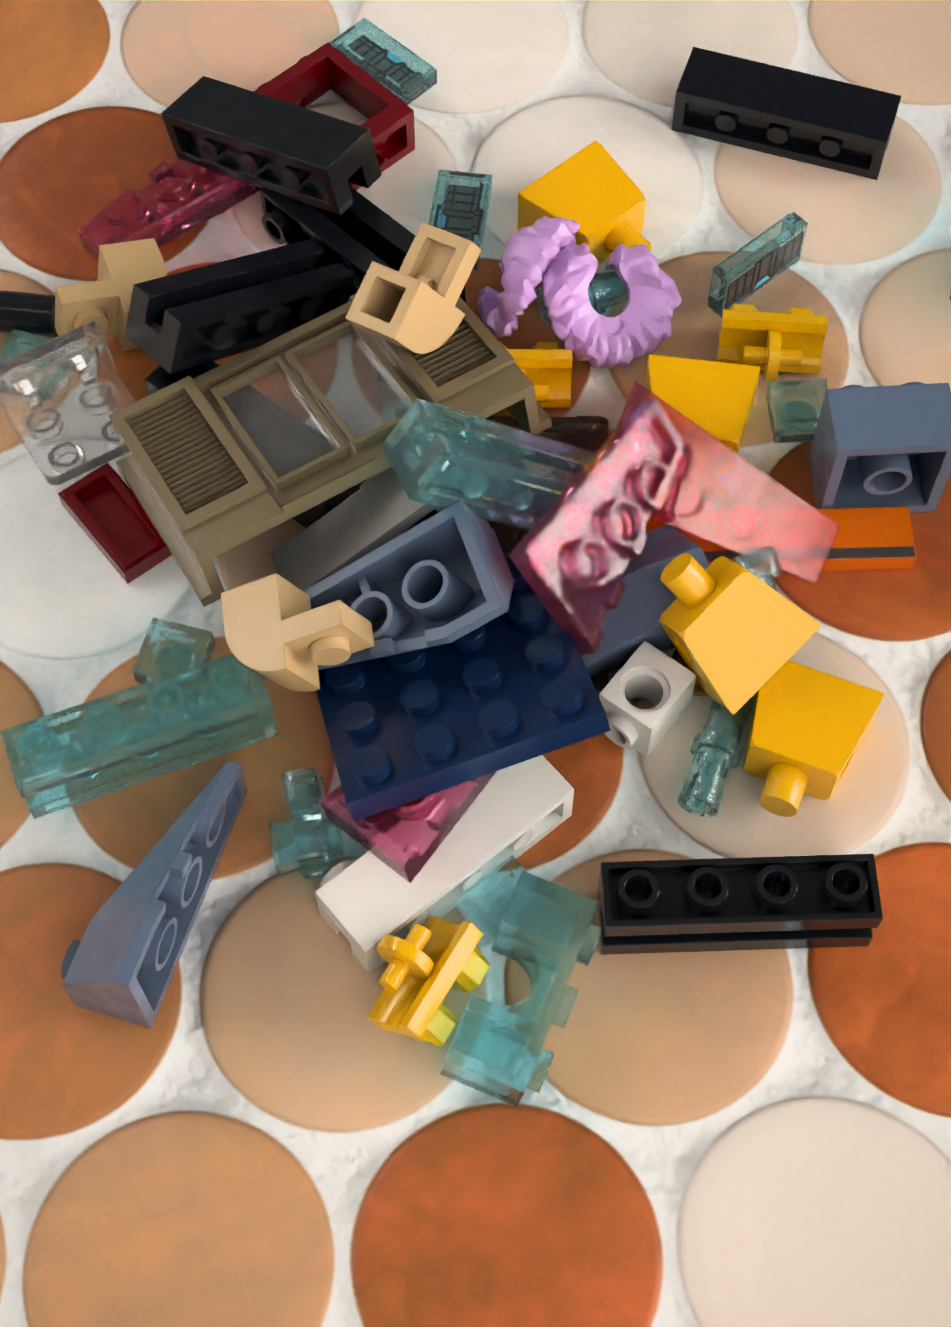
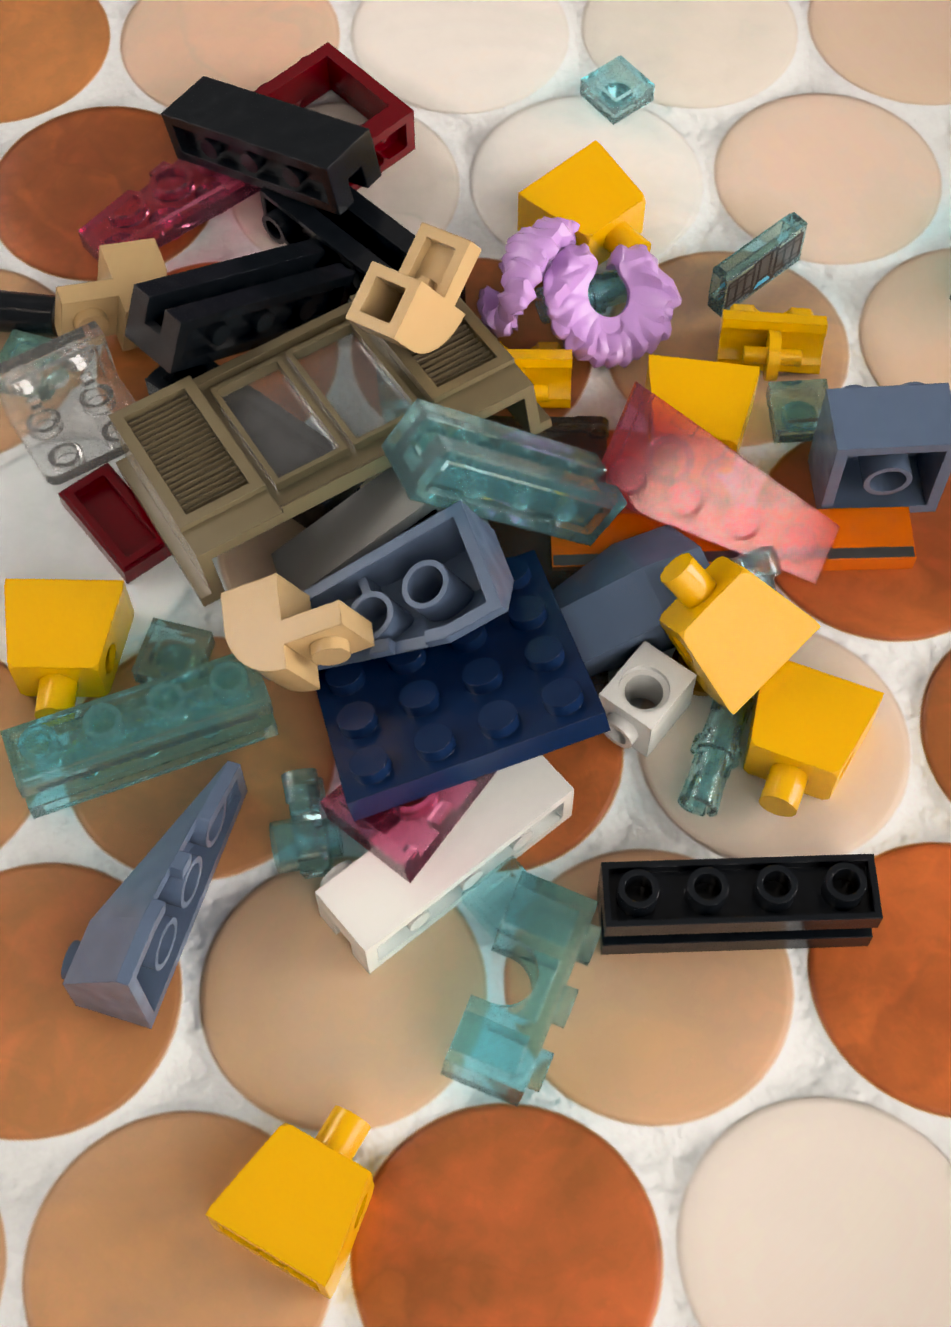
clear light blue tile [329,17,437,105] -> none
yellow hips [367,916,491,1046] -> none
clear light blue tile [428,170,492,271] -> none
clear pink wing [509,398,688,655] -> none
black brick [671,47,901,180] -> none
none -> yellow torso [4,578,134,725]
none -> yellow torso [205,1105,374,1299]
none -> clear light blue plate [580,55,655,125]

